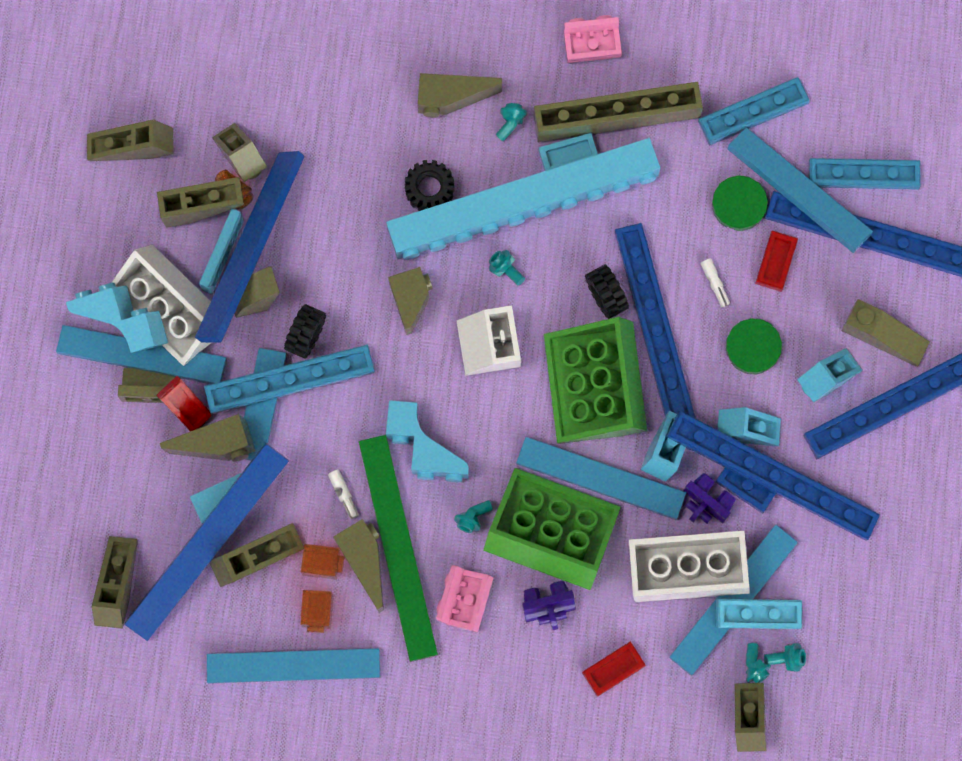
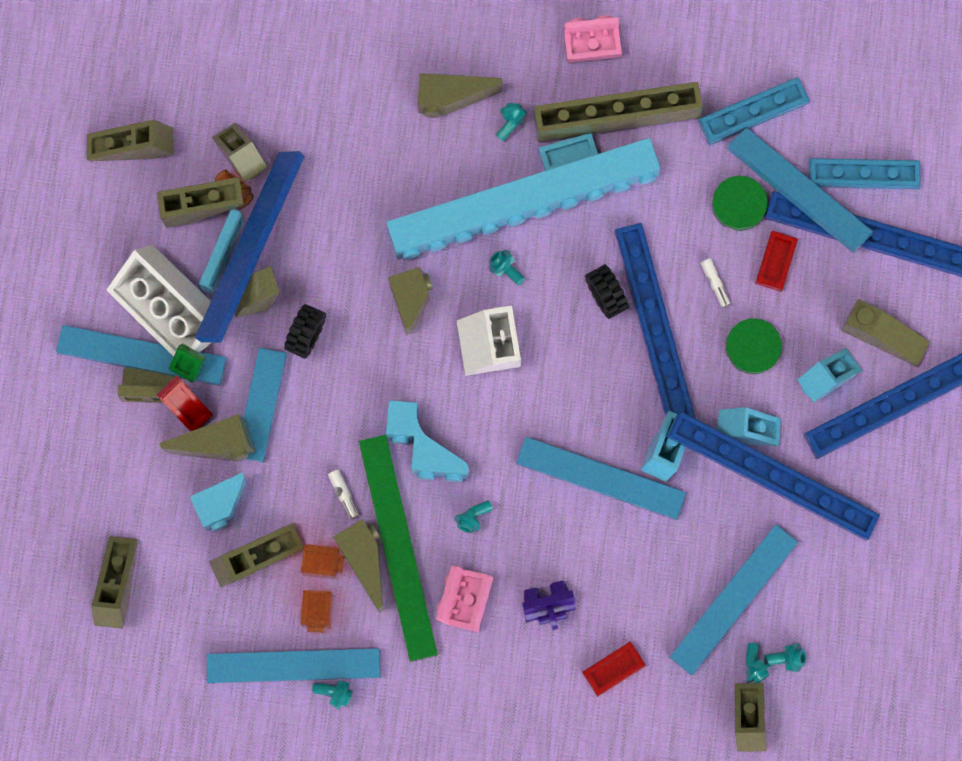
medium azure arch [66,282,168,353] -> none
blue tile [124,443,289,641] -> none
dark azure tile [204,345,375,415] -> none
black tyre [405,160,455,211] -> none
bright green slope [483,468,621,590] -> none
bright green slope [544,317,647,444] -> none
white brick [629,531,750,602] -> none
dark purple hips [683,473,736,524] -> none
blue plate [715,468,776,514] -> none
medium azure tile [716,599,802,629] -> none
none -> green tile [169,343,206,383]
none -> teal plate [312,680,353,710]

